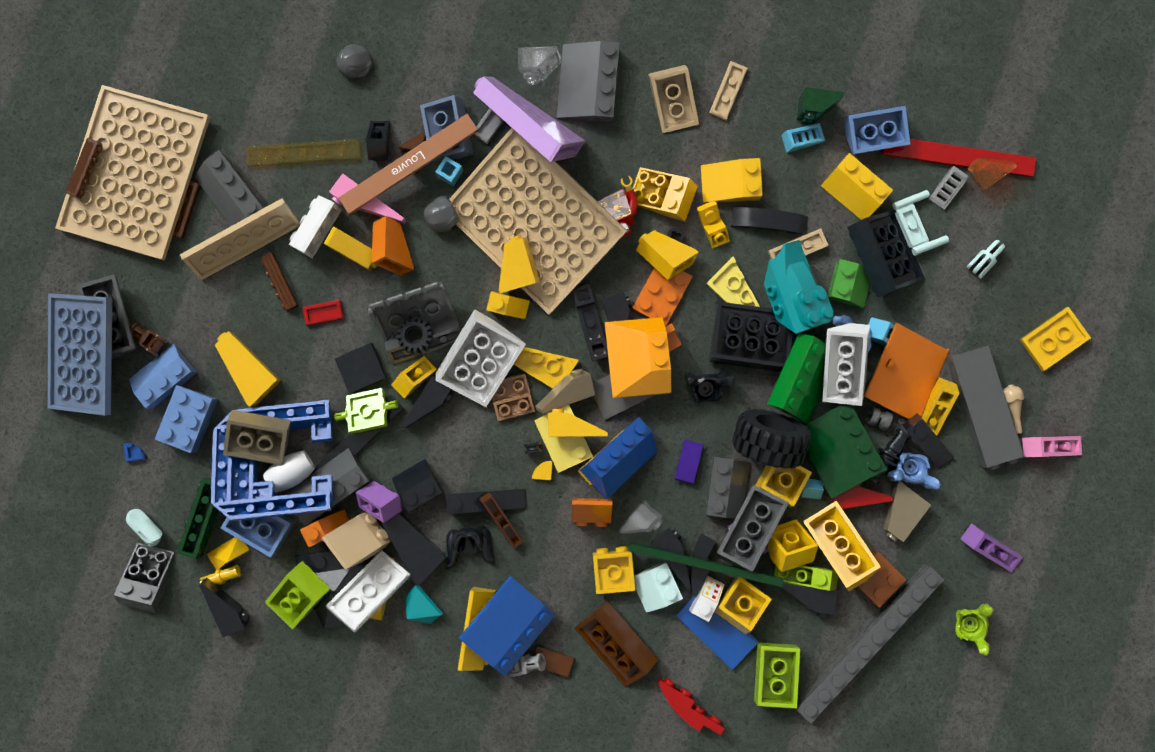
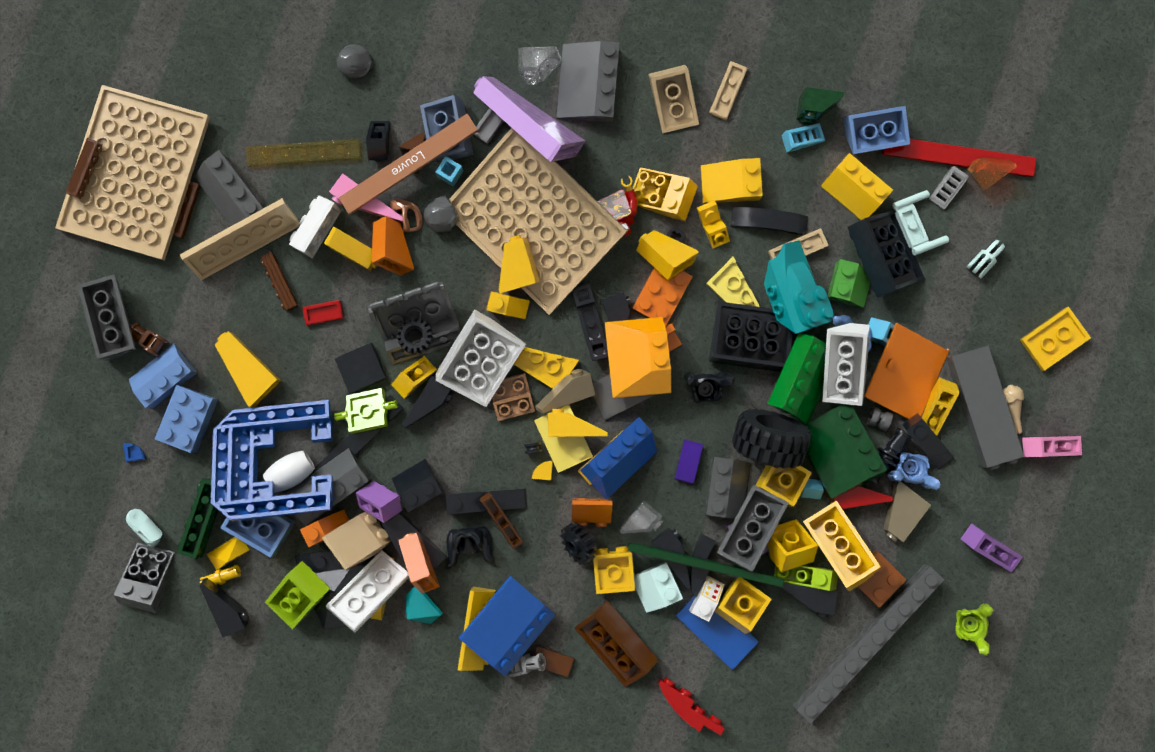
sand blue plate [48,293,112,416] -> none
dark tan slope [223,410,291,465] -> none
lime brick [754,642,800,708] -> none
none -> nougat piece [390,198,423,233]
none -> slope [398,533,440,594]
none -> black gear [560,523,597,565]

